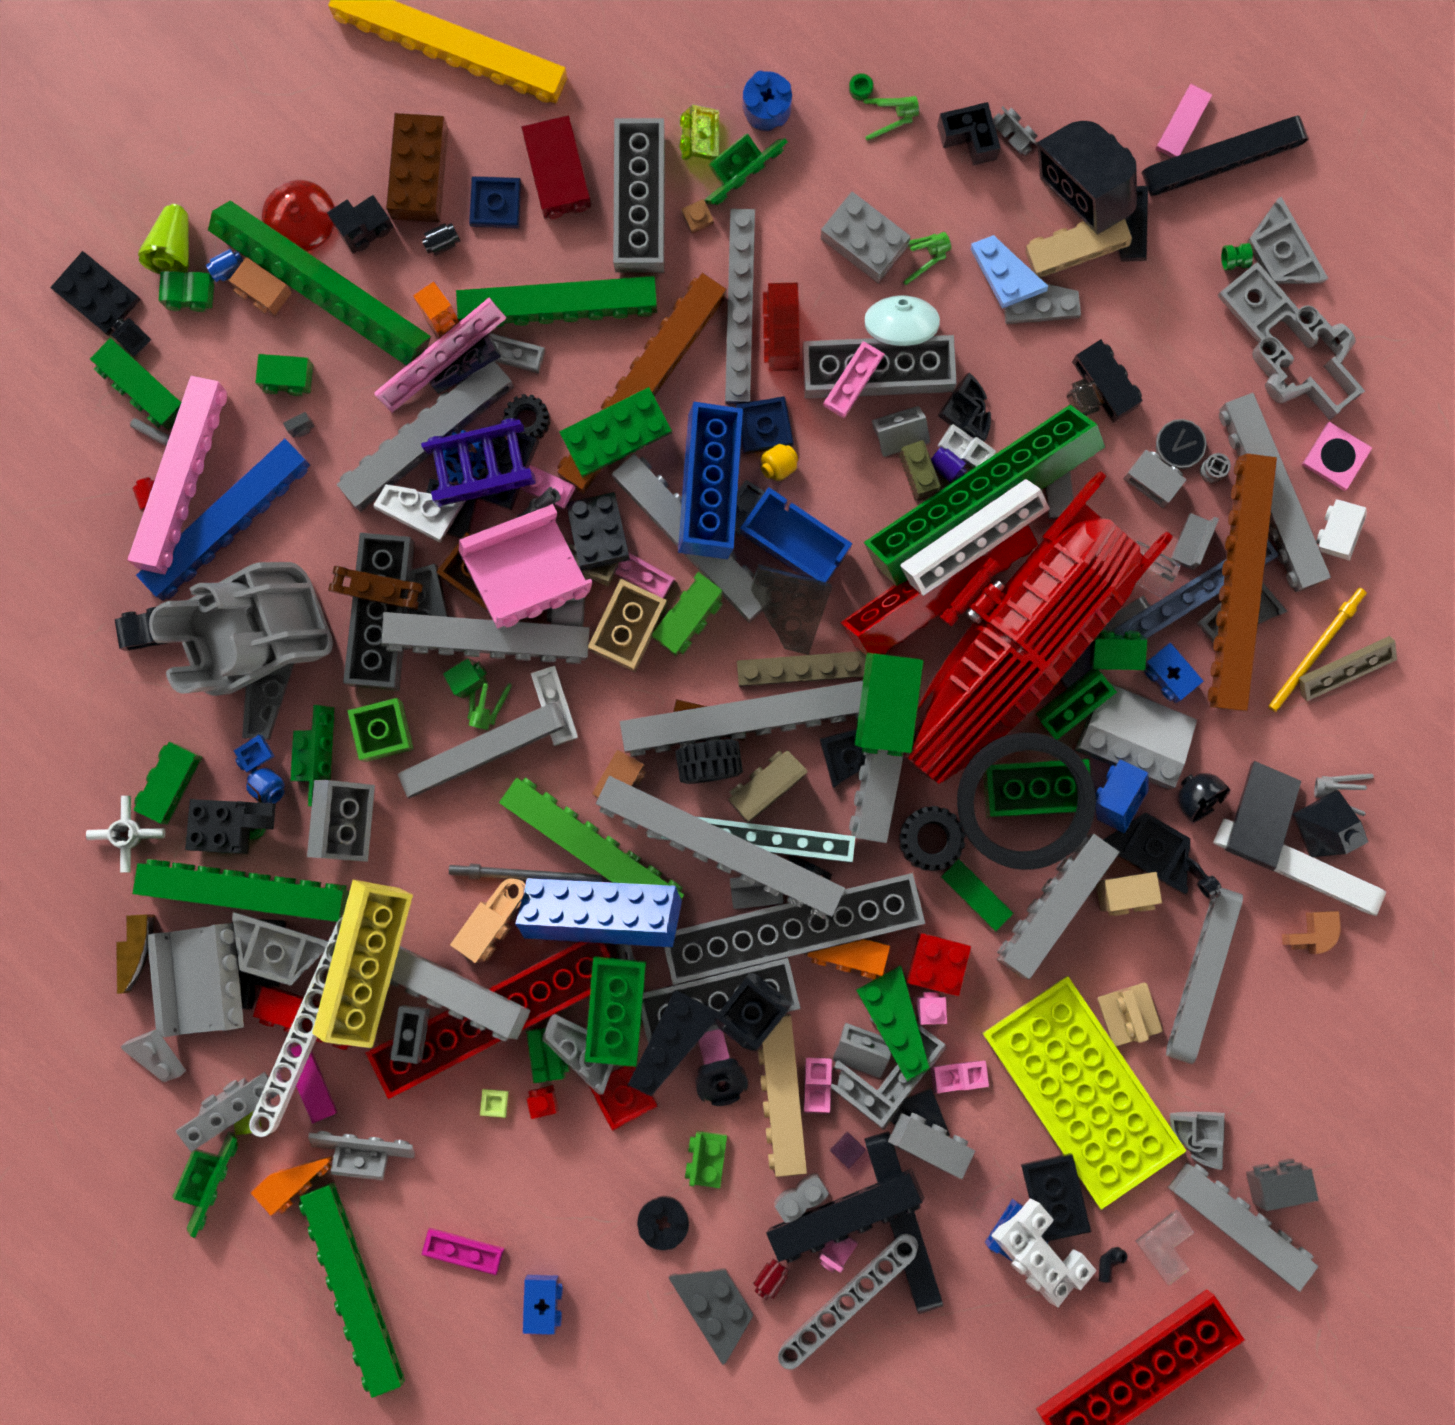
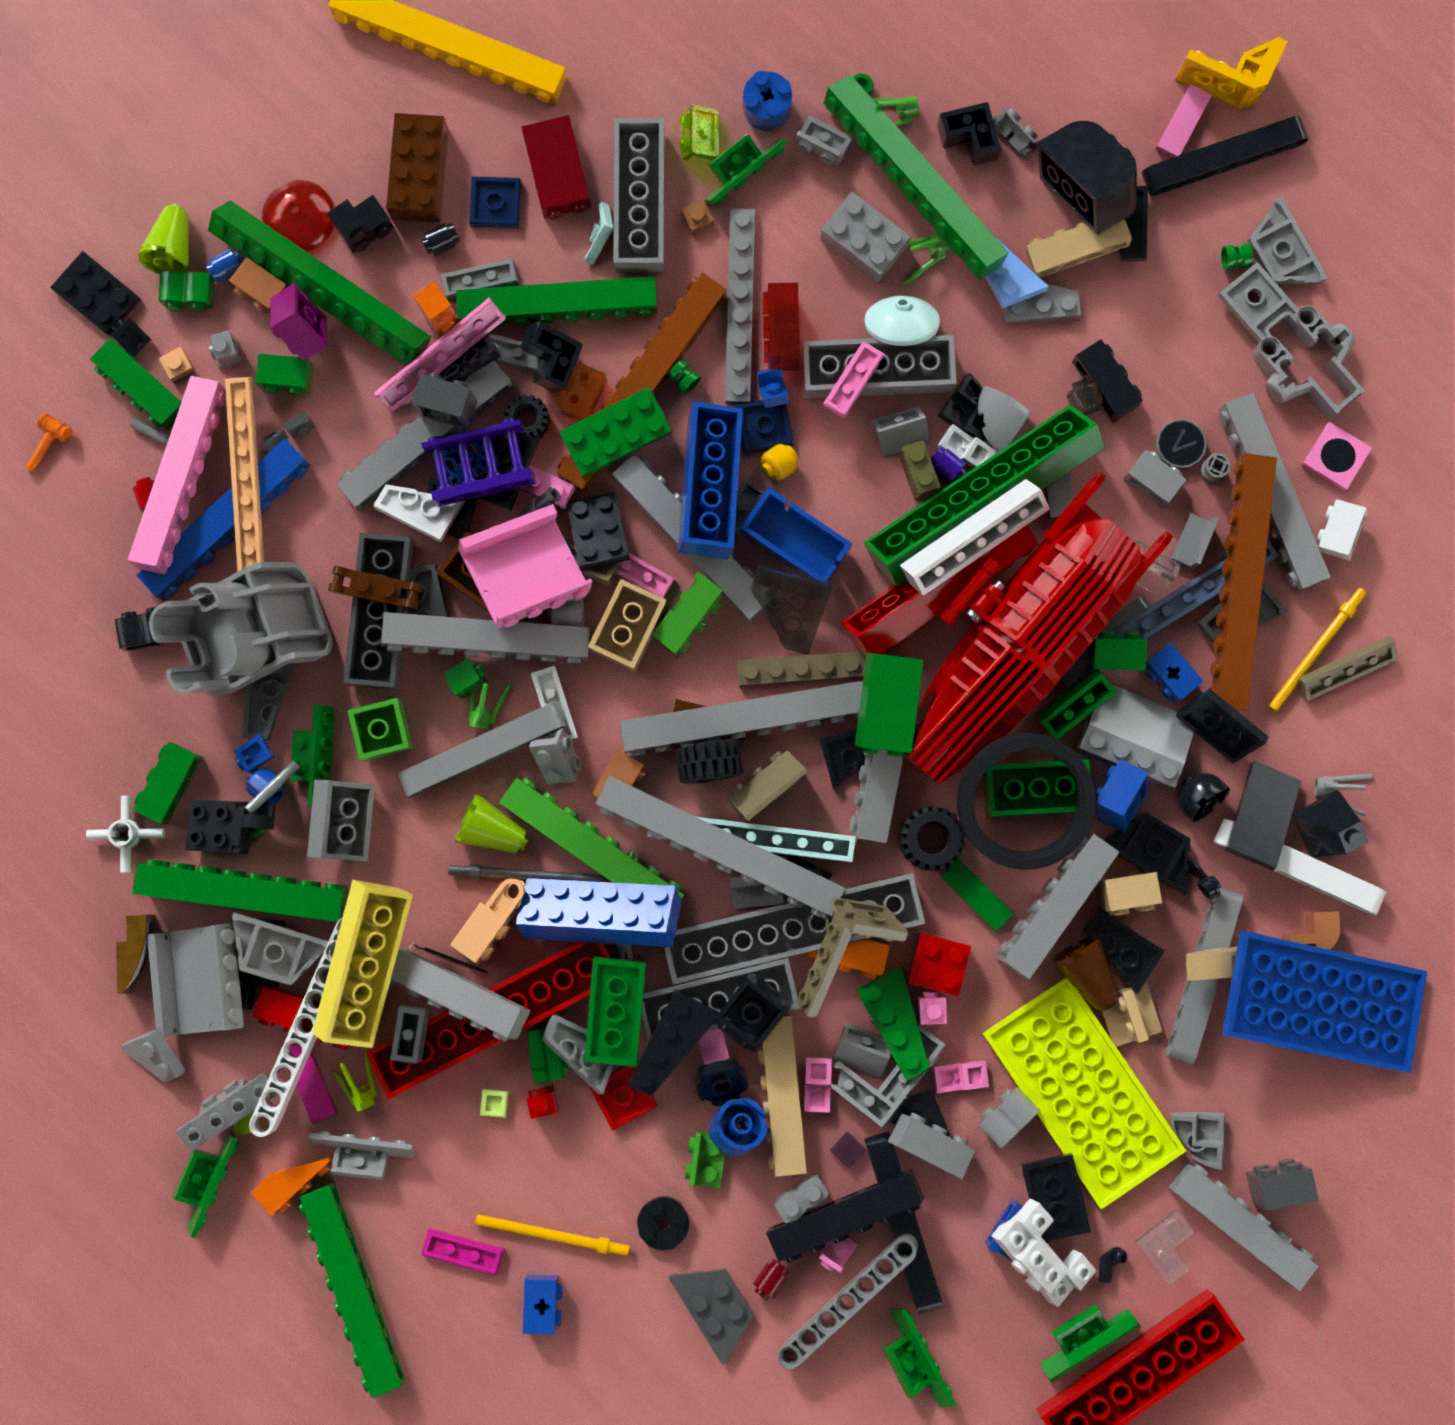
none -> orange piece [25,413,72,473]
none -> light nougat plate [159,347,195,382]
none -> light grey brick [209,330,243,369]
none -> light nougat tile [225,377,264,571]
none -> light grey piece [244,761,300,814]
none -> dark grey tile [260,430,289,452]
none -> magenta brick [270,283,328,361]
none -> lime plant [332,1047,378,1112]
none -> black piece [408,942,500,986]
none -> dark grey brick [412,373,477,430]
none -> light grey tile [440,258,519,300]
none -> lime cone [454,794,529,854]
none -> yellow bar [475,1214,630,1256]
none -> black brick [520,322,583,392]
none -> light grey bracket [529,728,581,785]
none -> clear orange brick [557,362,607,421]
none -> light aqua tile [584,202,613,265]
none -> green wheel [667,360,701,395]
none -> blue brick [709,1098,767,1157]
none -> blue bracket [757,367,789,408]
none -> light grey bracket [795,115,853,166]
none -> dark tan bracket [797,897,909,1017]
none -> green brick [823,74,1009,280]
none -> green bracket [882,1308,956,1407]
none -> light grey brick [978,386,1031,452]
none -> light grey brick [979,1087,1040,1148]
none -> green bracket [1040,1304,1141,1383]
none -> reddish brown cone [1053,936,1118,1011]
none -> black wing [1083,909,1165,994]
none -> yellow bracket [1175,37,1288,110]
none -> black plate [1175,689,1269,764]
none -> tan slope [1186,946,1237,981]
none -> blue plate [1222,931,1427,1073]

